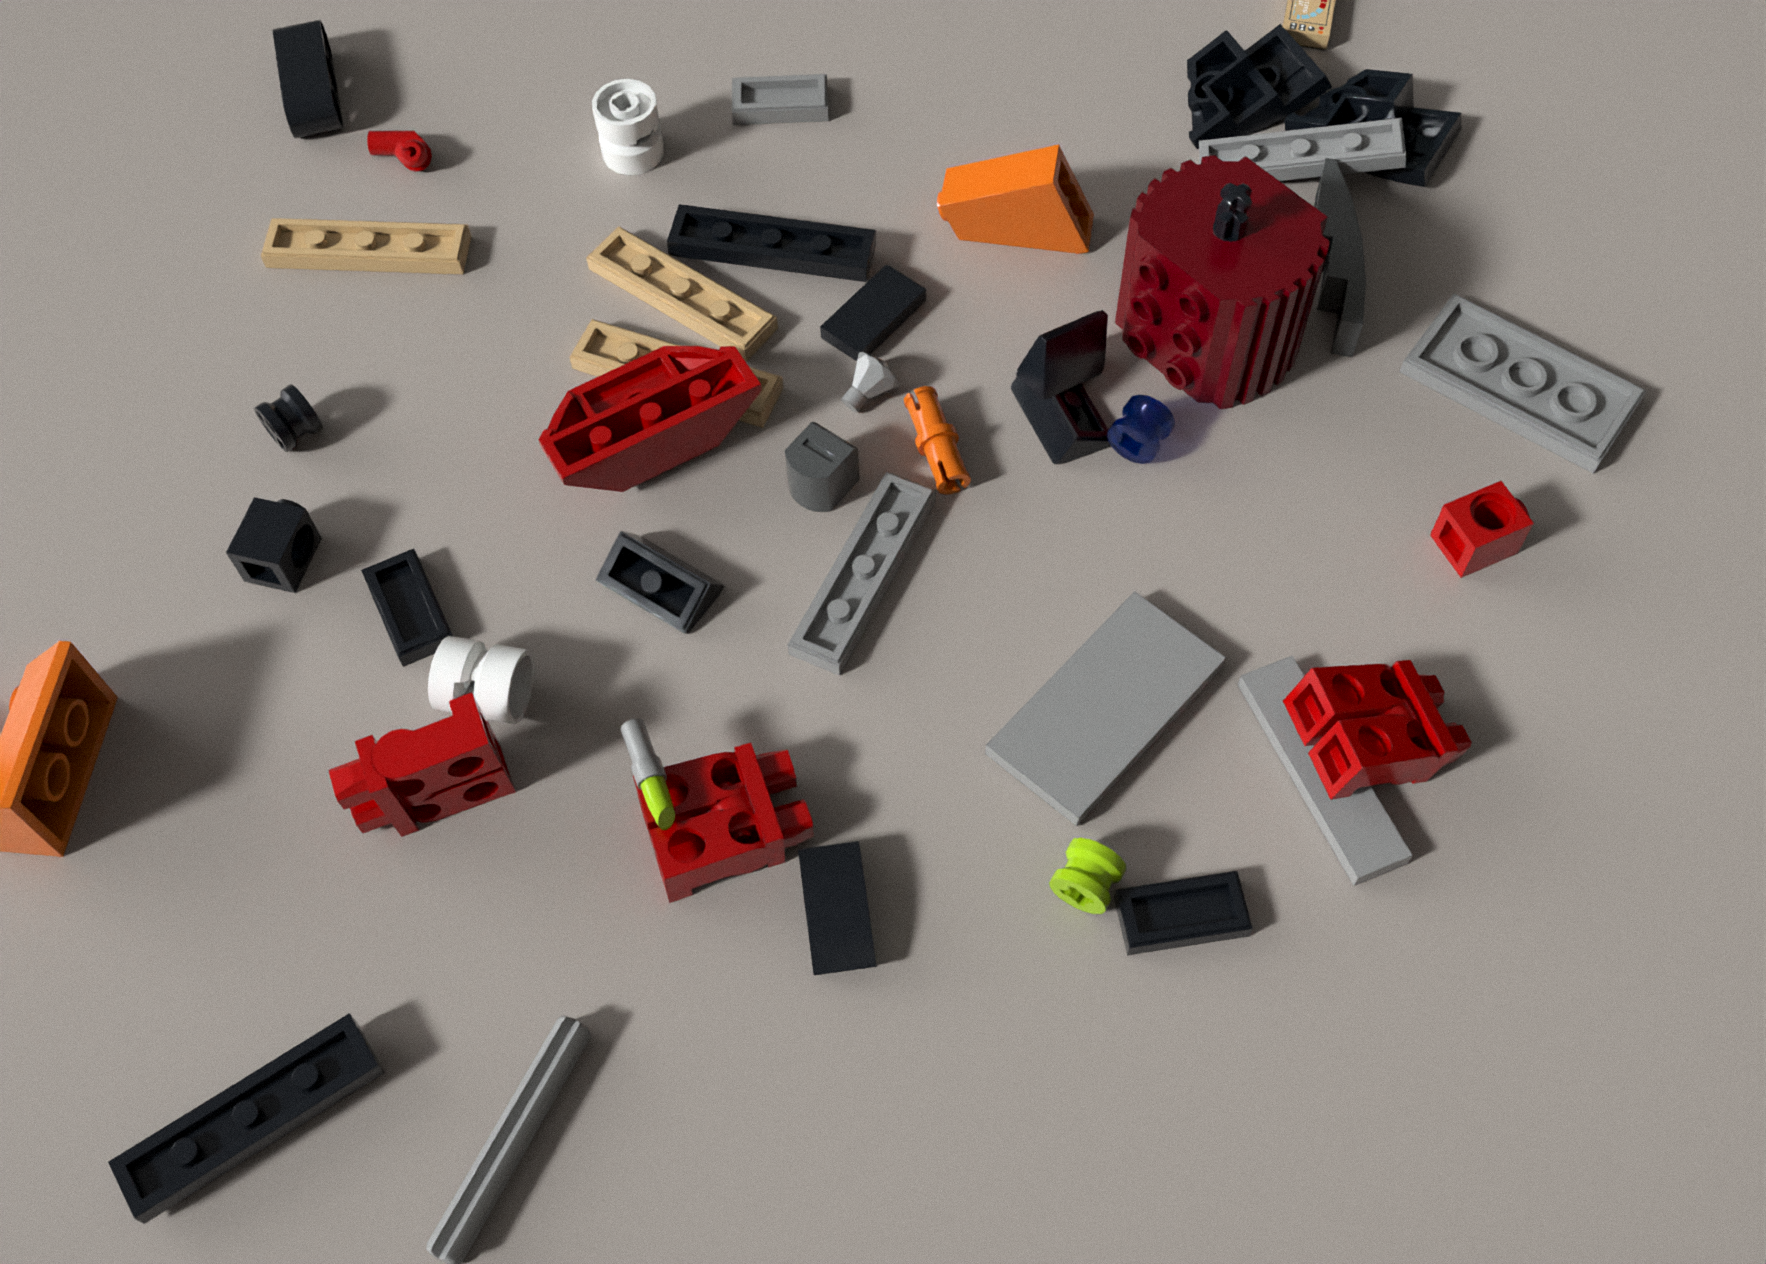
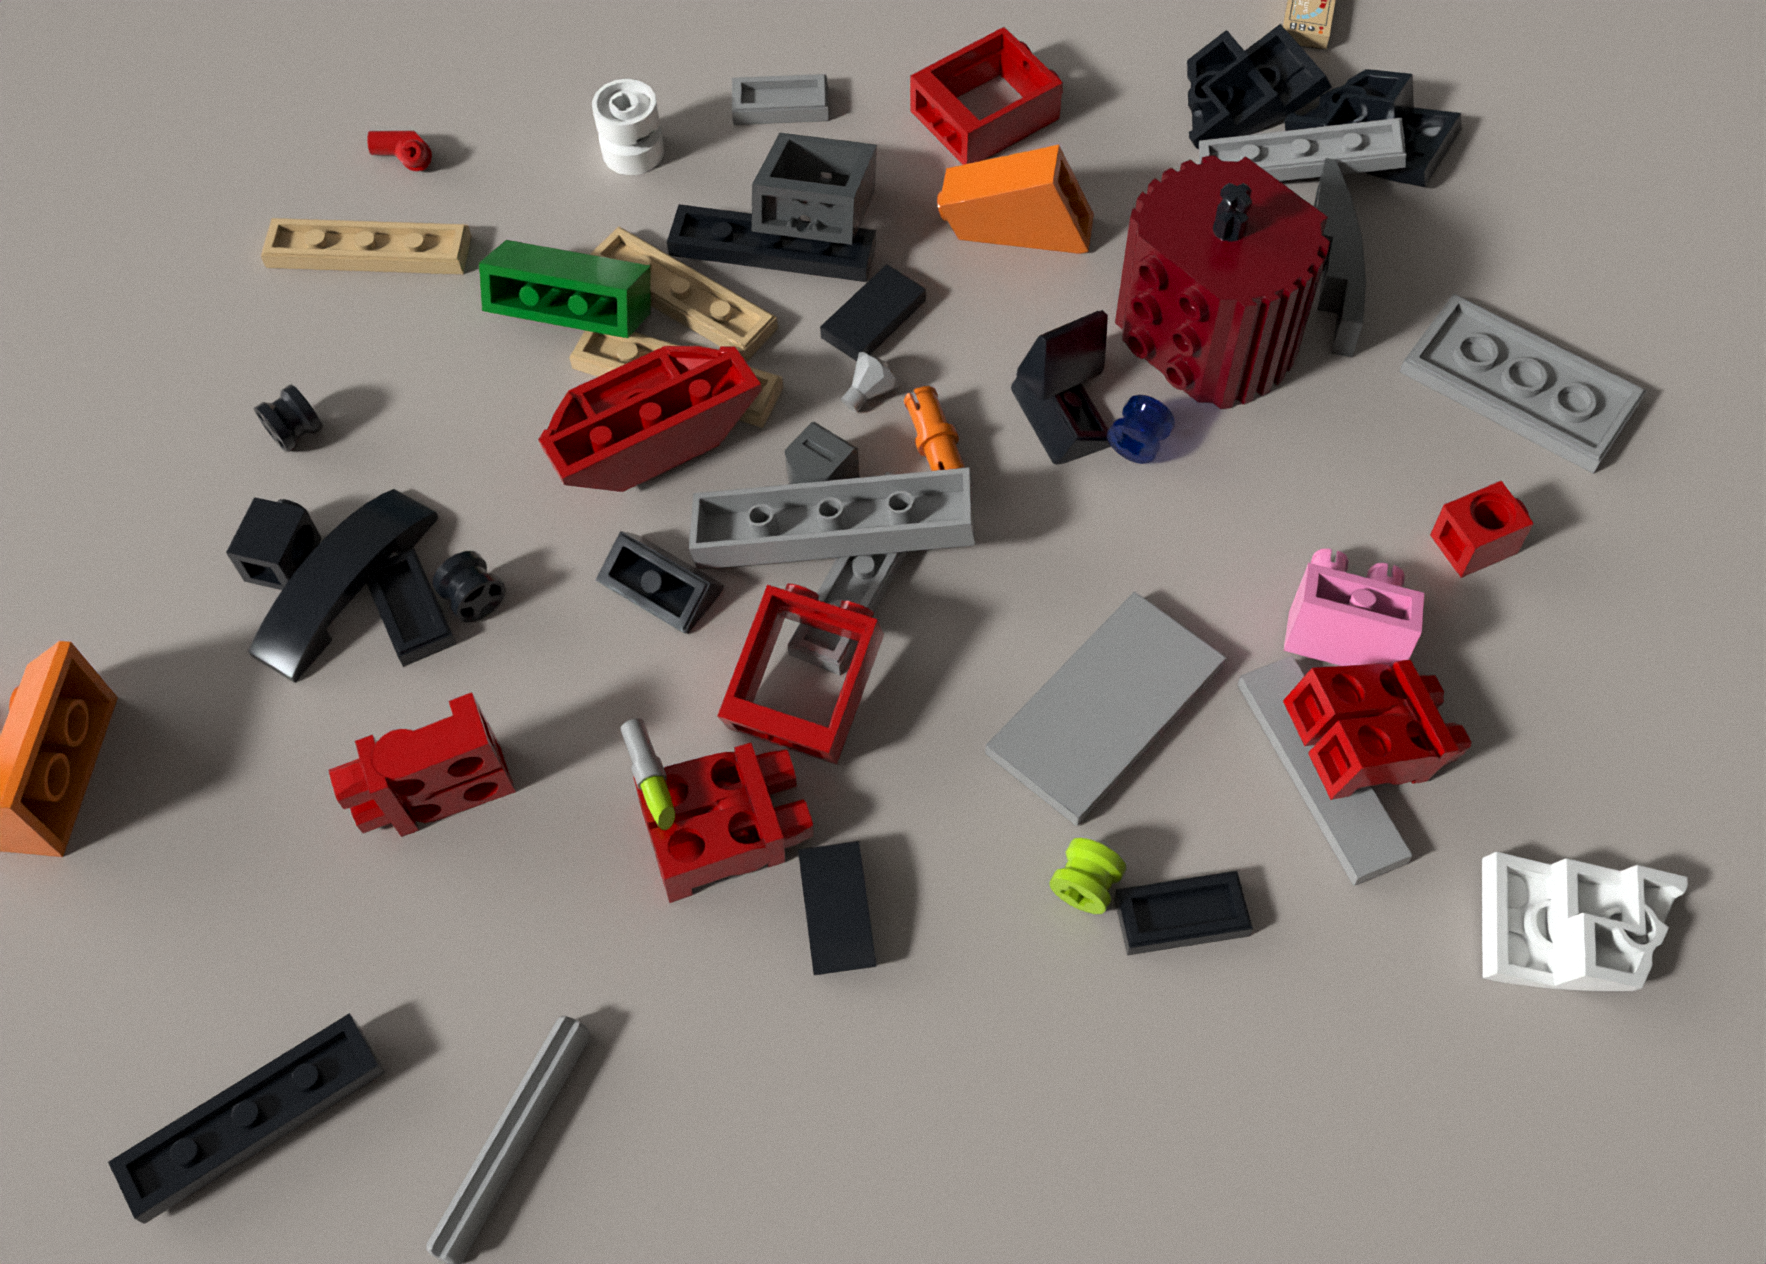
black beam [273,20,344,139] -> none
white wheel [428,636,535,725] -> none
none -> black slope [248,489,439,683]
none -> black wheel [432,551,506,623]
none -> green brick [479,240,651,339]
none -> light grey piece [689,467,975,570]
none -> red window [717,583,884,765]
none -> dark grey window [752,132,877,245]
none -> red window [910,27,1063,165]
none -> bright pink brick [1284,548,1424,667]
none -> white slope [1482,852,1688,991]

